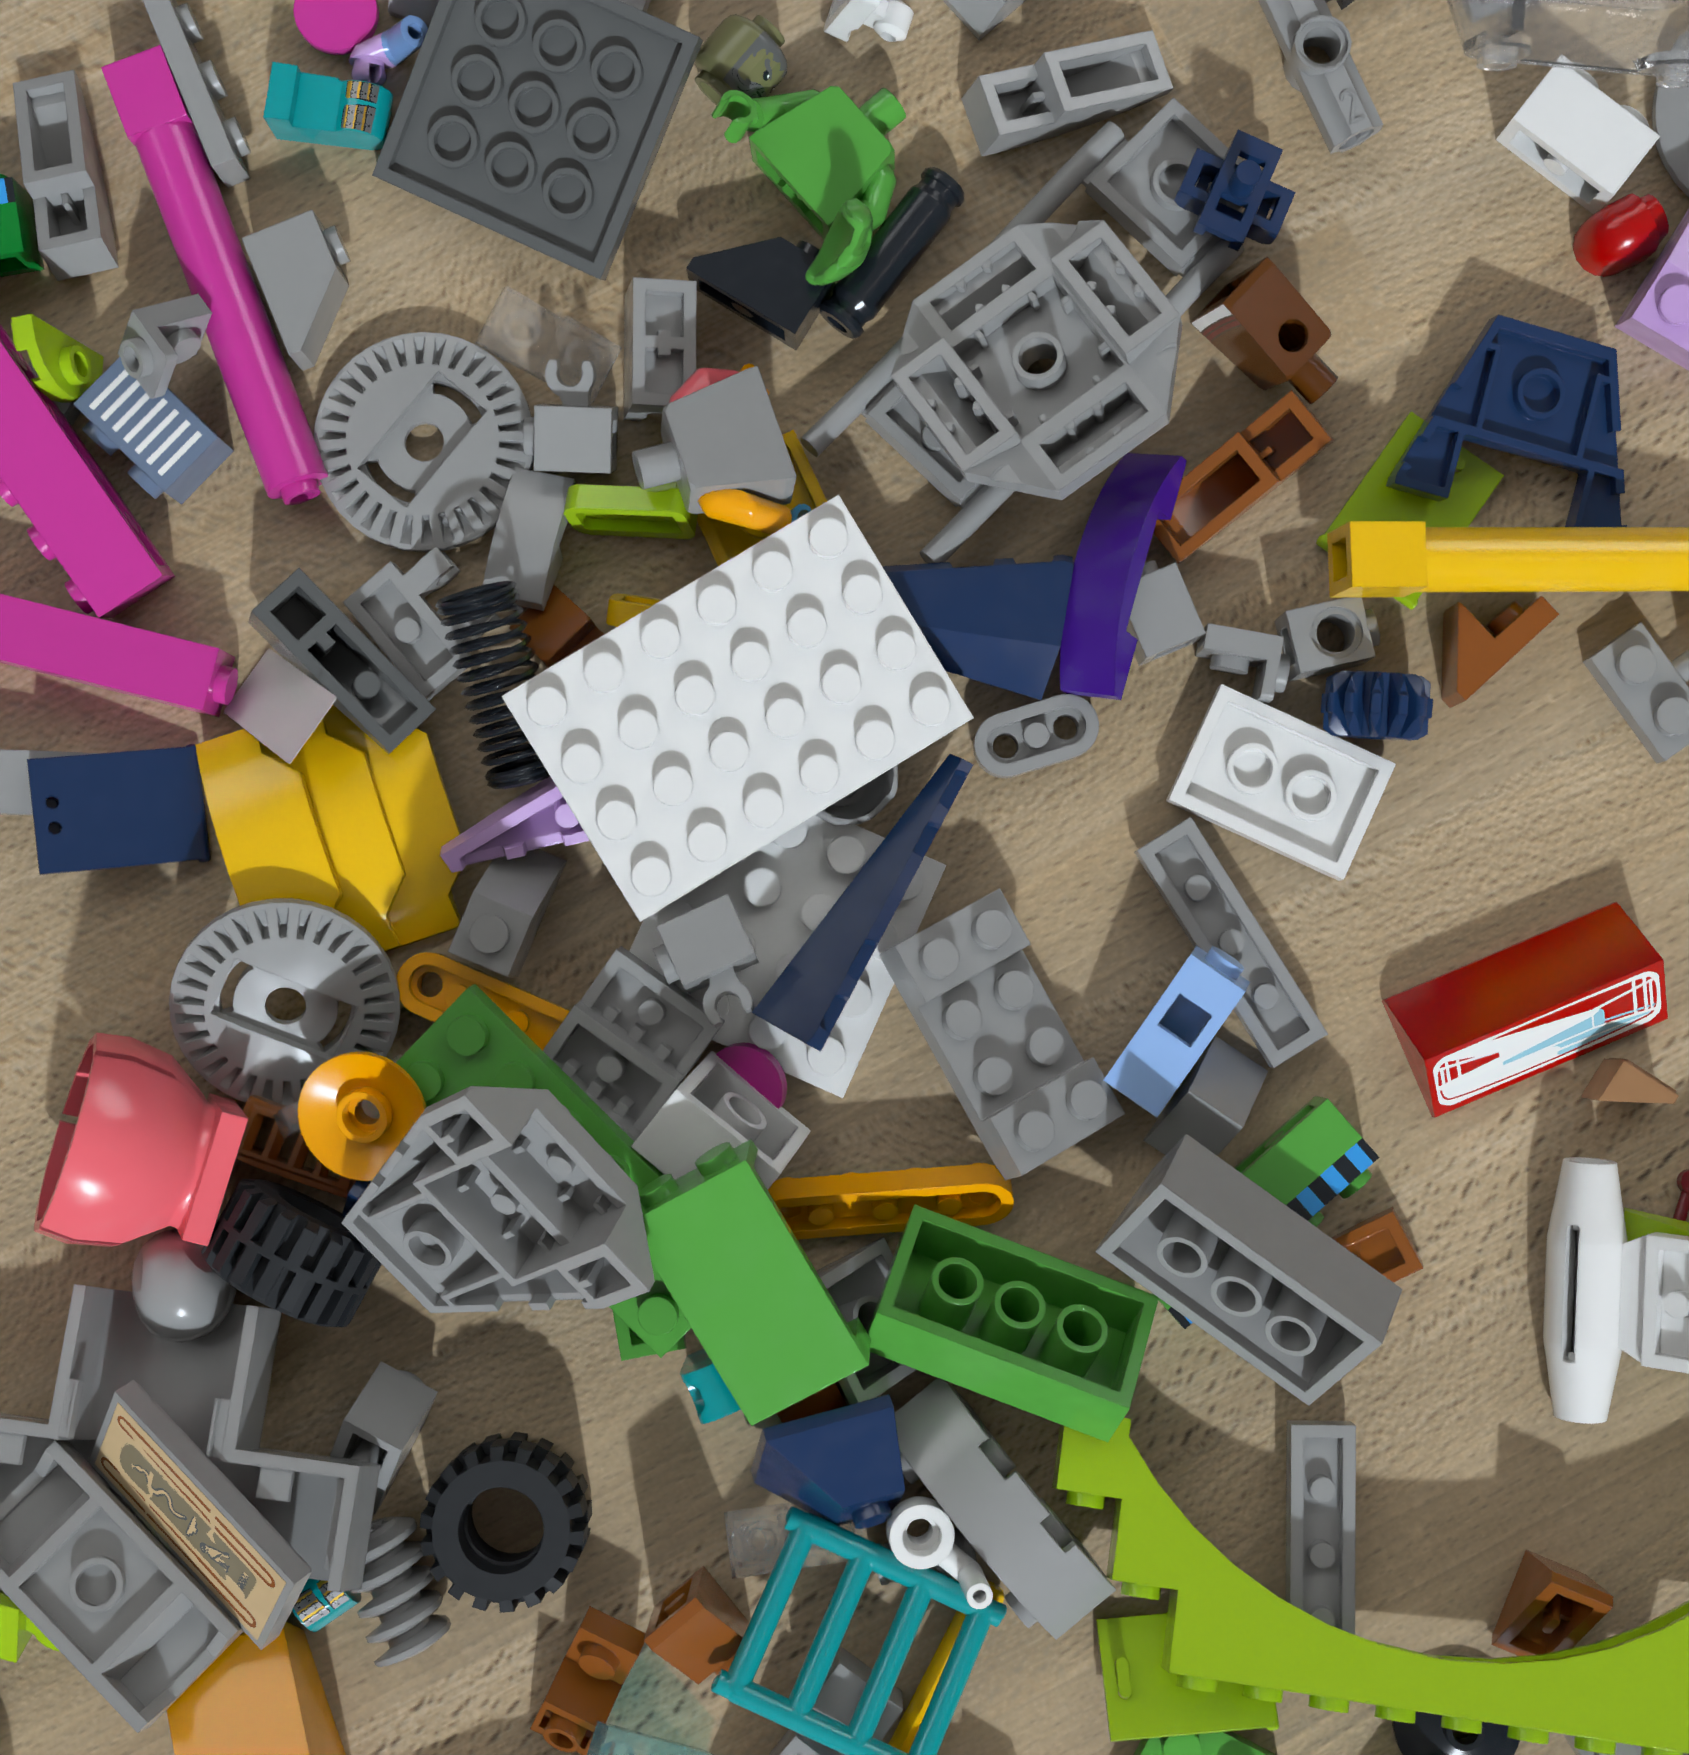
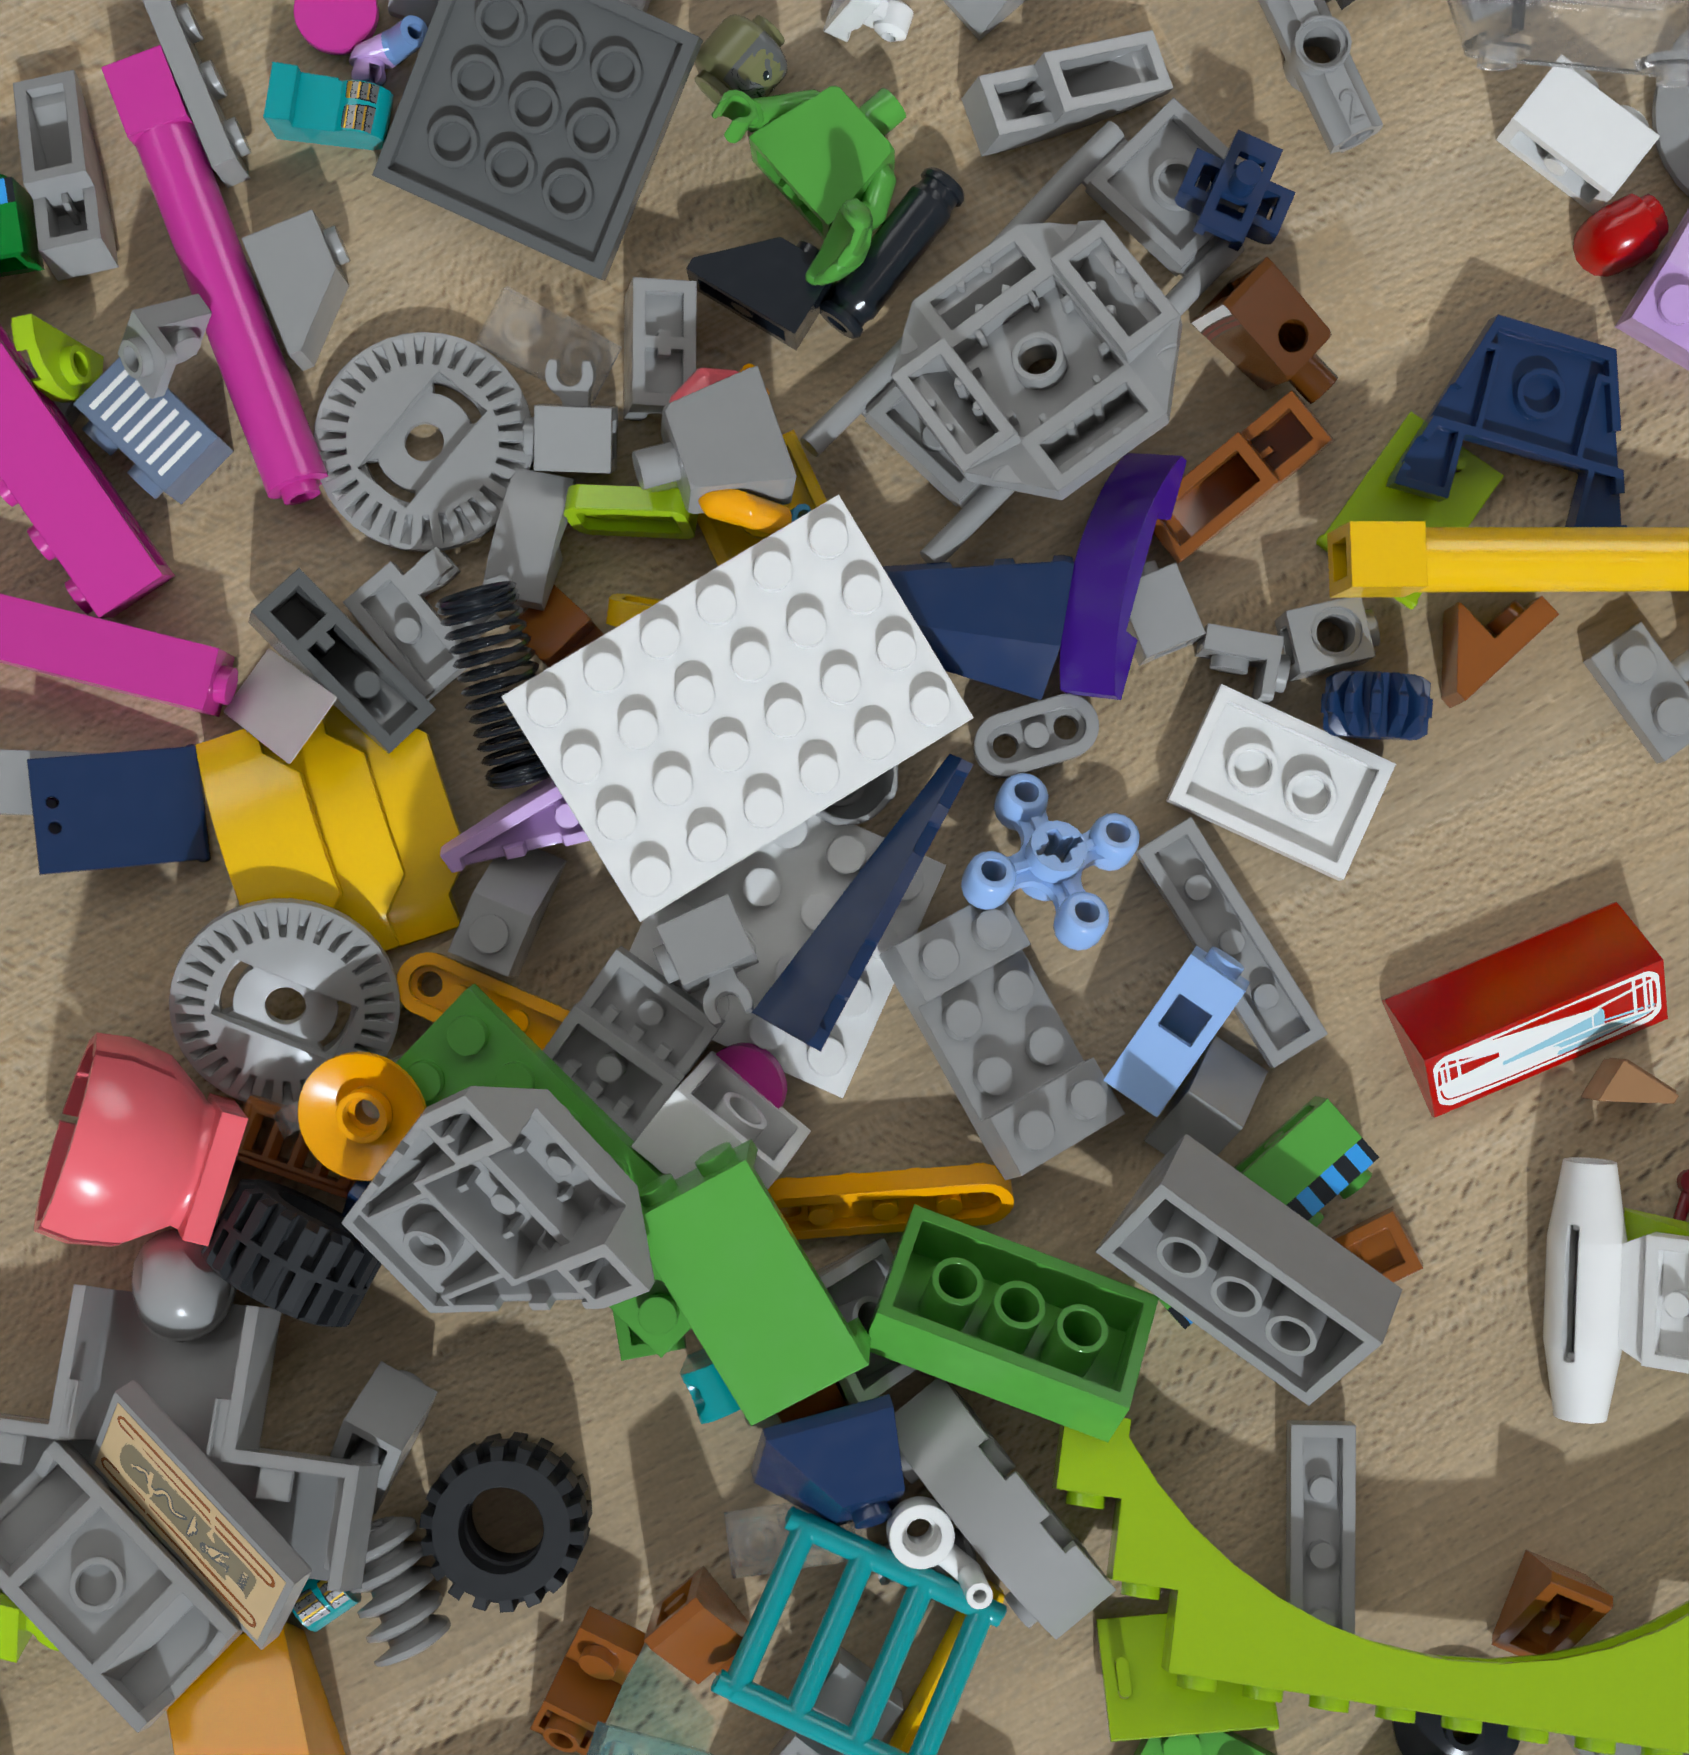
none -> light blue gear [961,773,1140,951]

